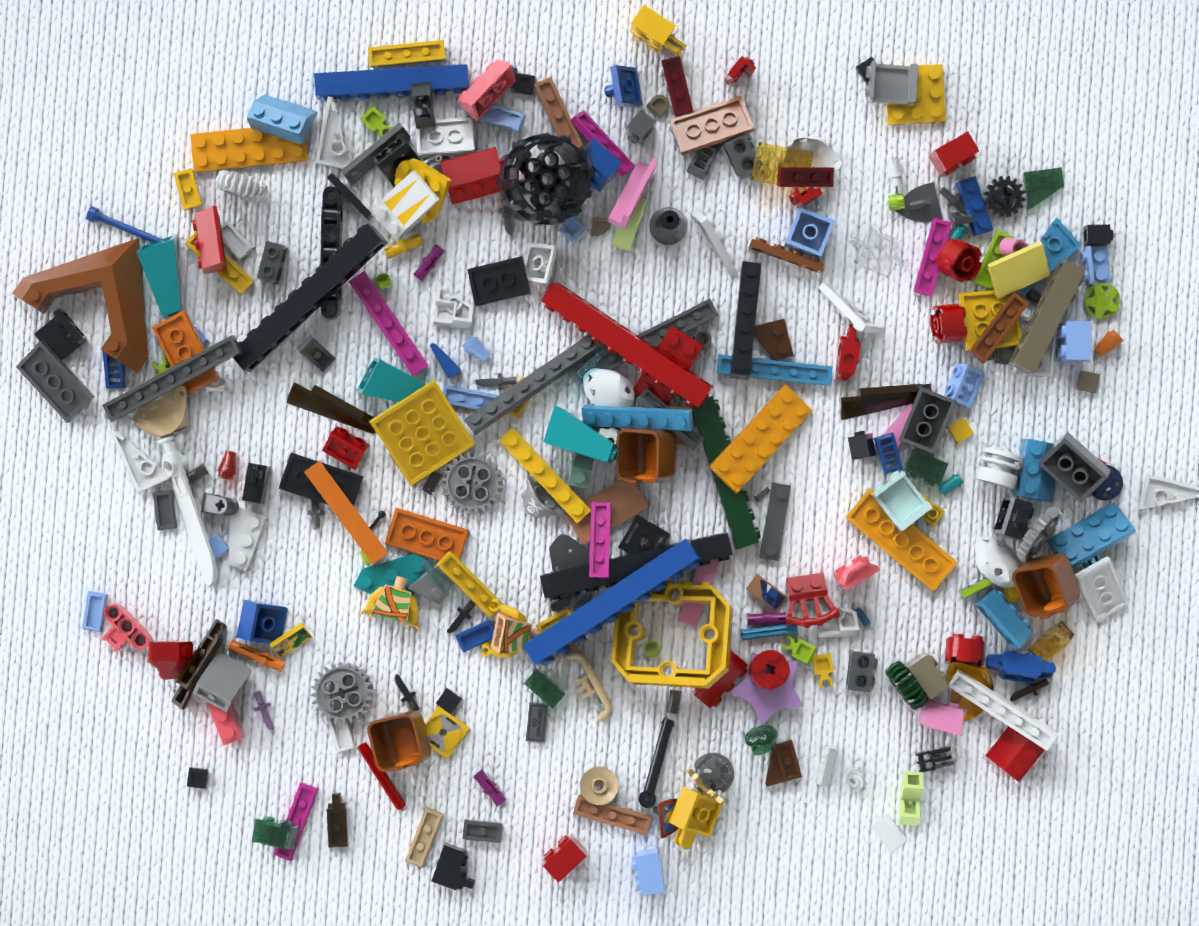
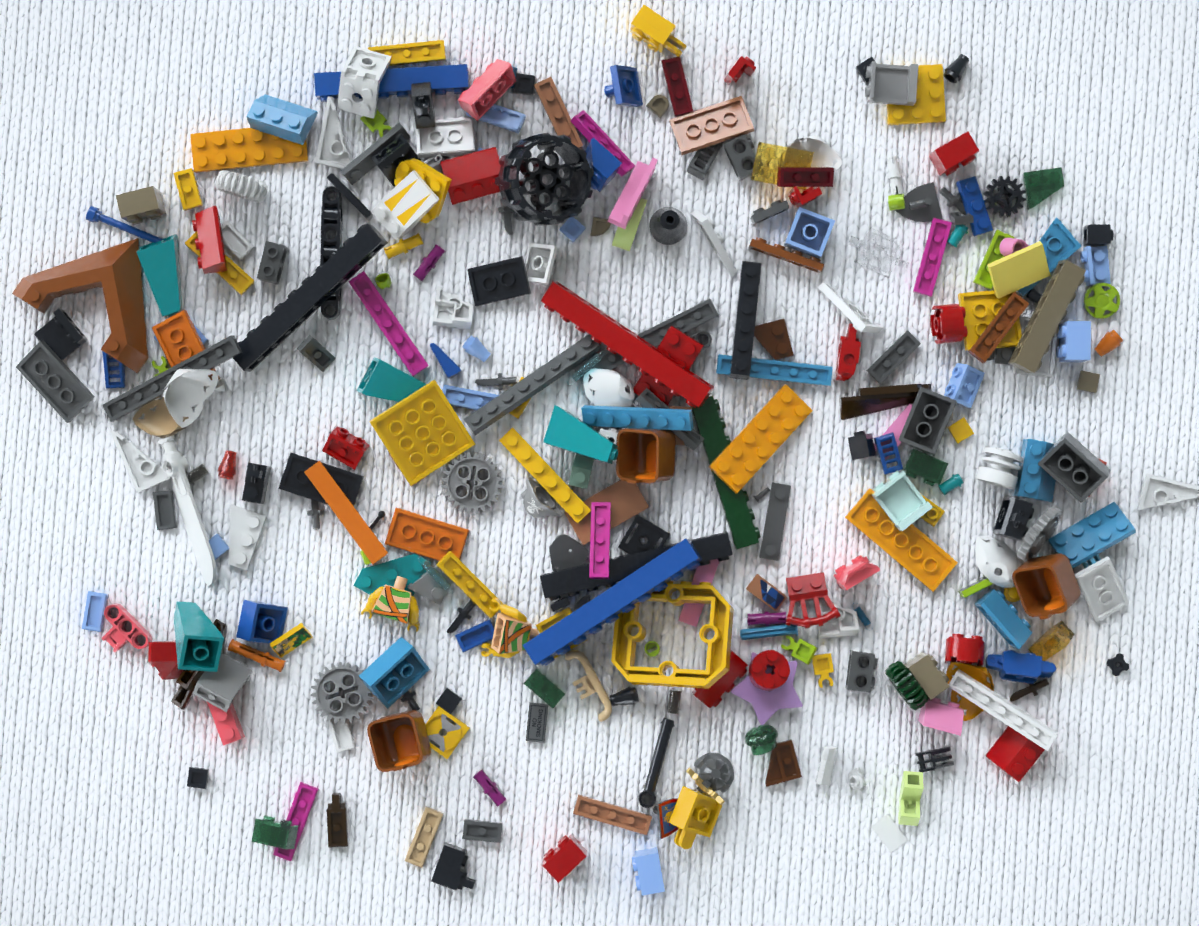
piece [201,493,239,516] -> none
clear purple piece [253,690,274,730] -> none
dark brown wedge [287,382,376,434] -> none
red axle [357,742,406,810] -> none
clear smoke pin [422,471,443,495] -> none
tan dish [580,766,618,805] -> none
dark grey brick [626,109,656,145] -> none
red brick [935,238,982,282] -> none
dark blue wheel [1091,465,1123,501] -> none
none -> dark tan brick [116,186,166,225]
none -> white piece [163,369,218,428]
none -> teal slope [174,601,224,672]
none -> white bracket [337,46,391,119]
none -> dark azure slope [359,637,430,709]
none -> black cone [610,686,639,707]
none -> dark grey plate [750,200,789,225]
none -> dark grey plate [866,330,921,384]
none -> black cone [944,54,969,83]
none -> black plate [1106,653,1129,676]

